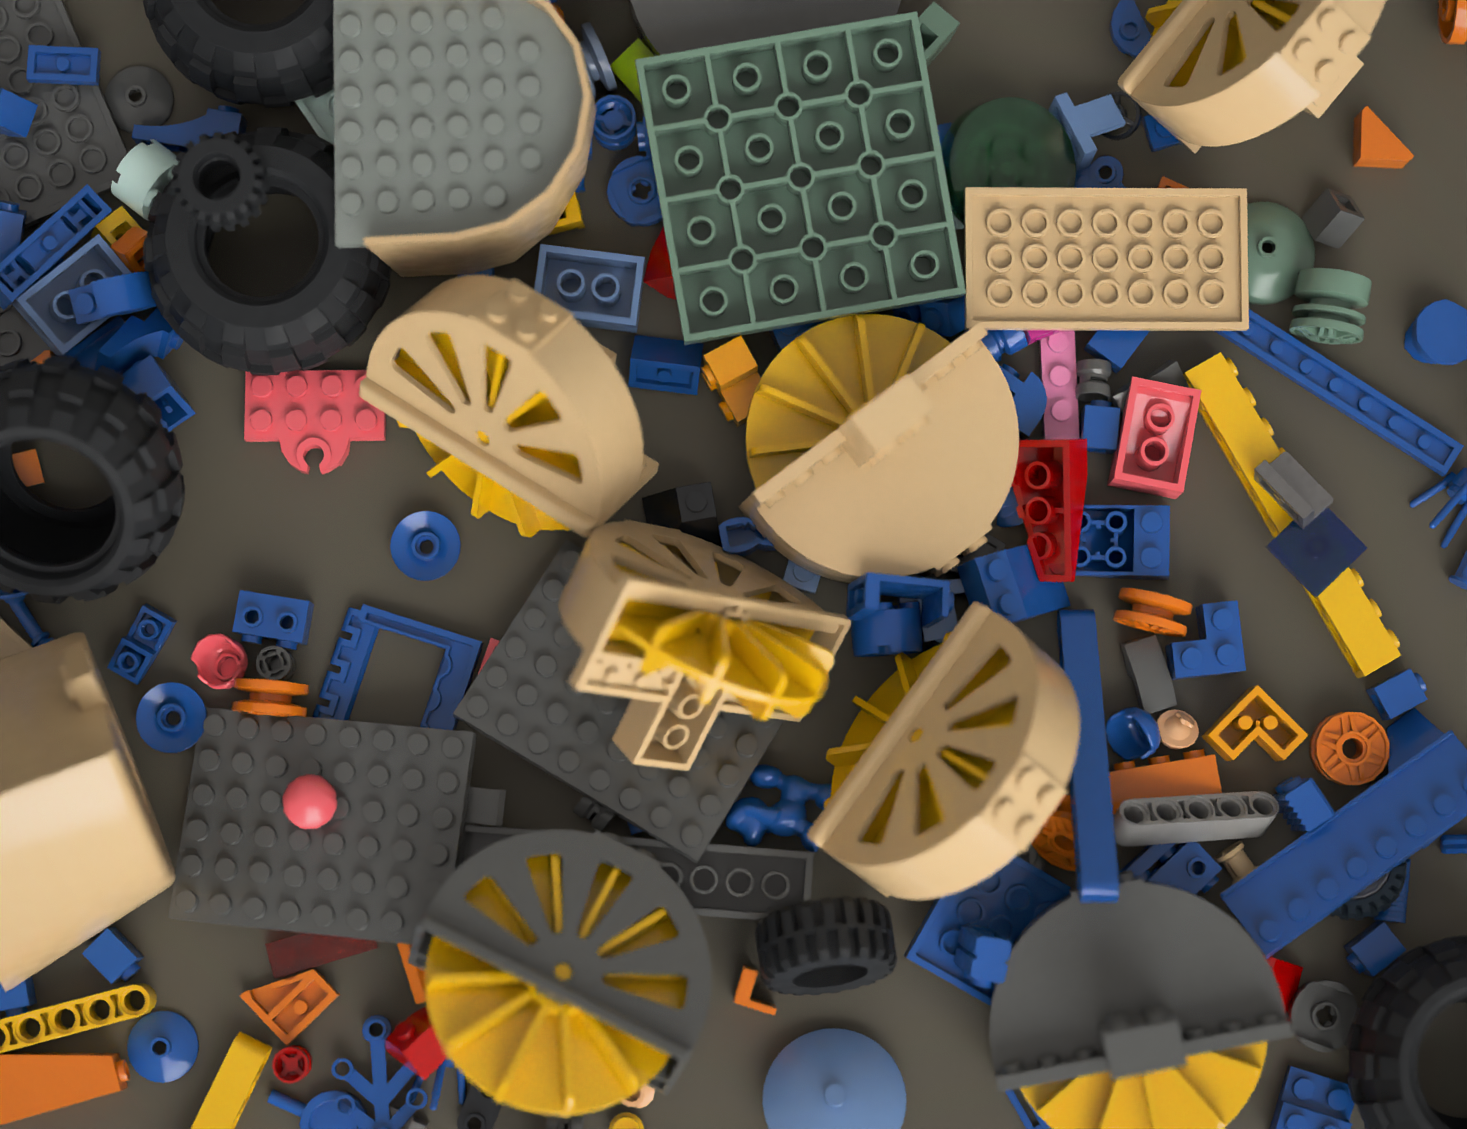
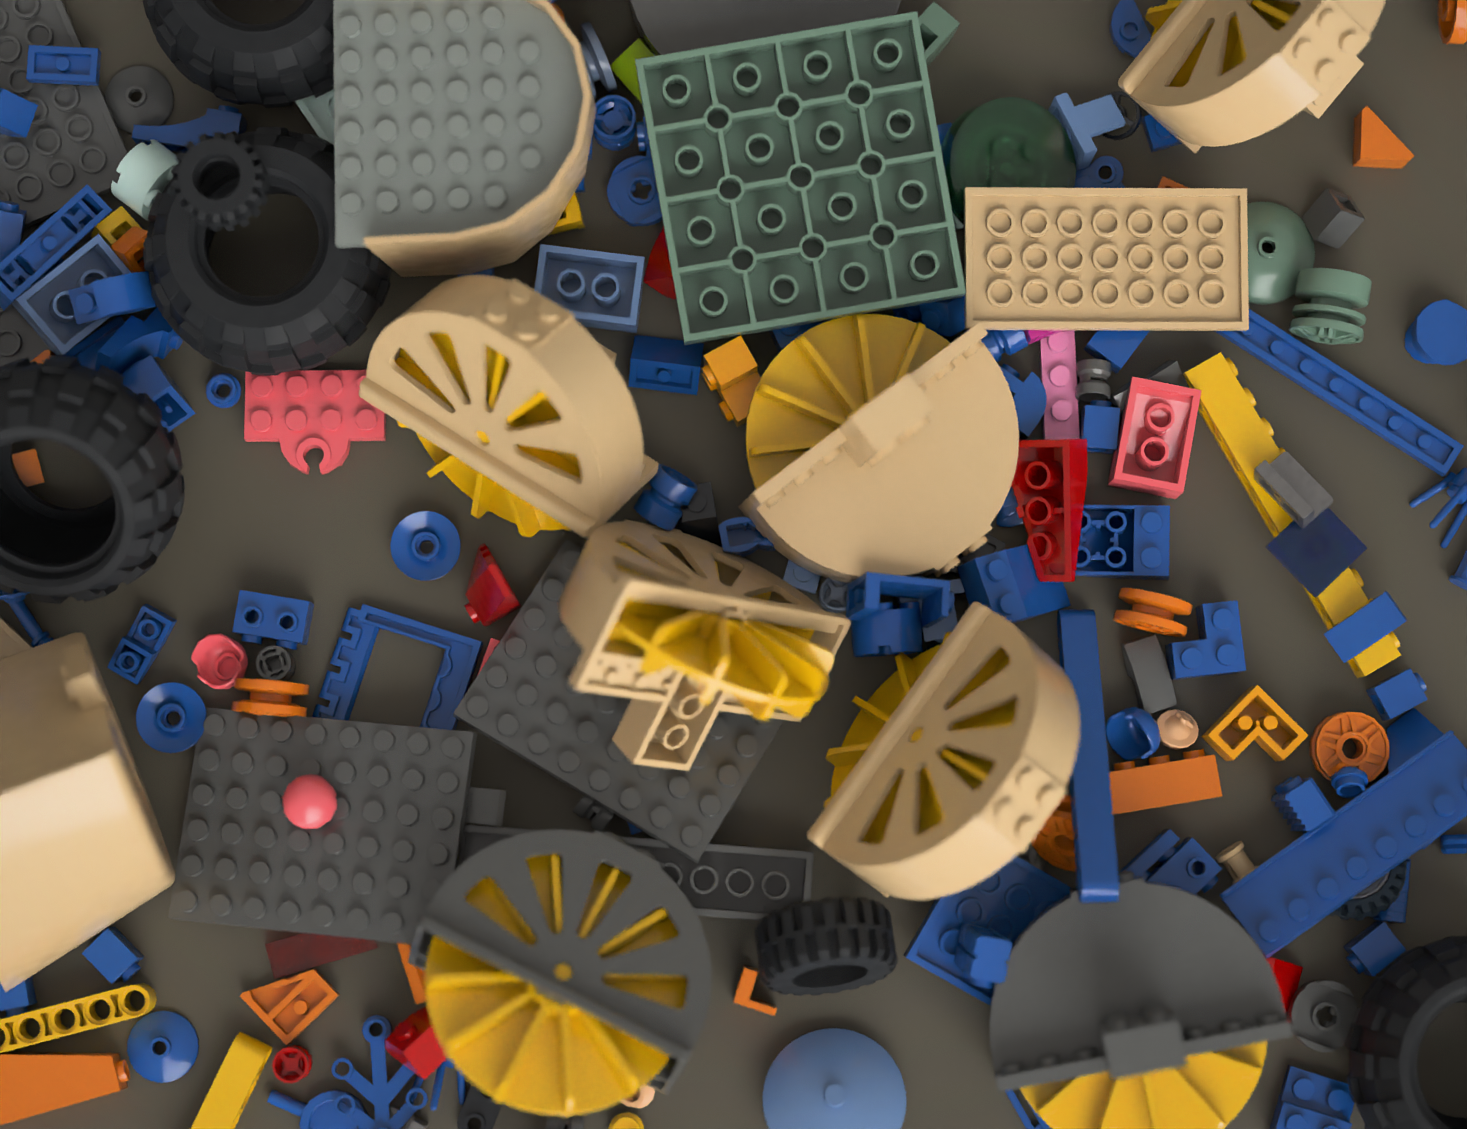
blue animal [725,764,831,852] -> none
light grey beam [1113,791,1279,846] -> none
none -> blue plate [206,373,241,408]
none -> red wedge [464,543,522,627]
none -> blue wheel [633,464,698,531]
none -> sand blue wheel [819,578,850,613]
none -> blue slope [1324,591,1407,663]
none -> blue plate [1331,766,1368,798]

